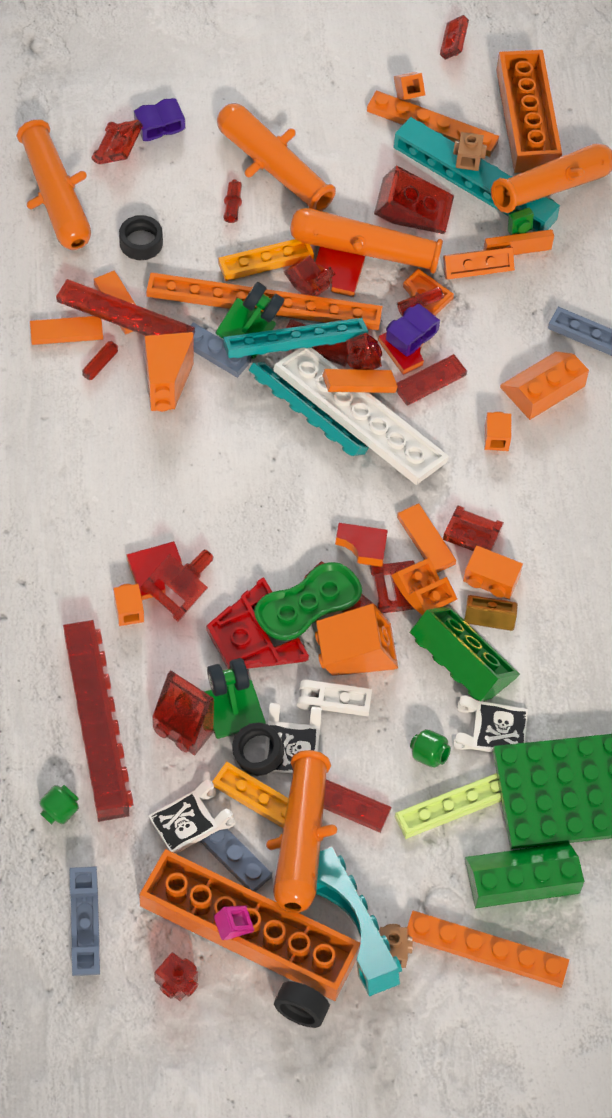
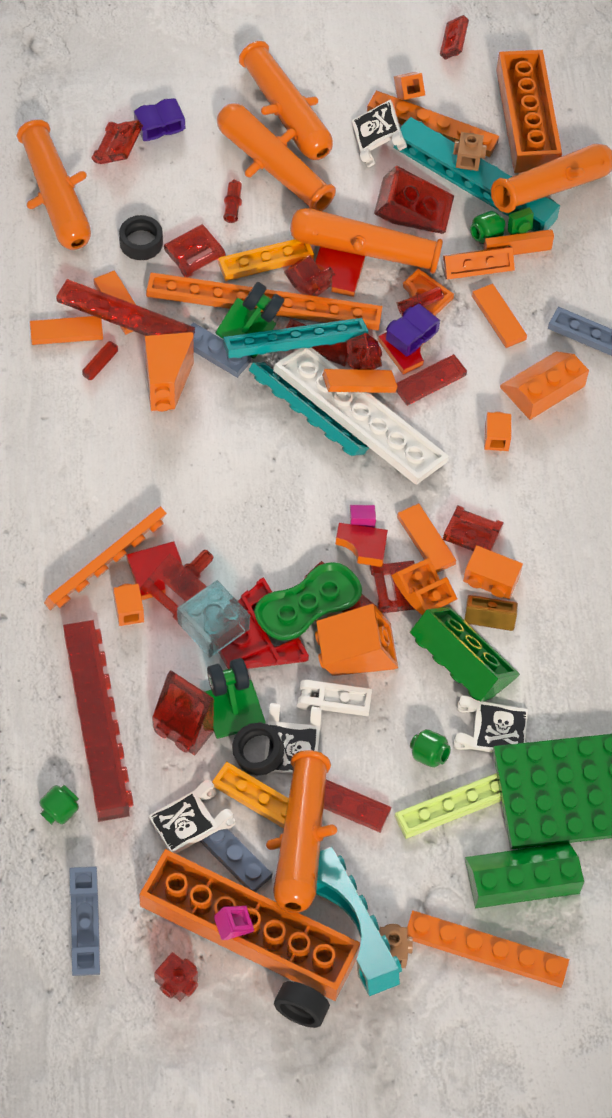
none -> orange plate [44,506,167,610]
none -> clear red plate [164,224,226,278]
none -> clear light blue brick [177,580,250,658]
none -> orange piece [239,41,333,160]
none -> dark pink slope [350,505,376,528]
none -> flag [352,99,407,167]
none -> green head [470,211,506,244]
none -> orange tile [472,284,527,348]

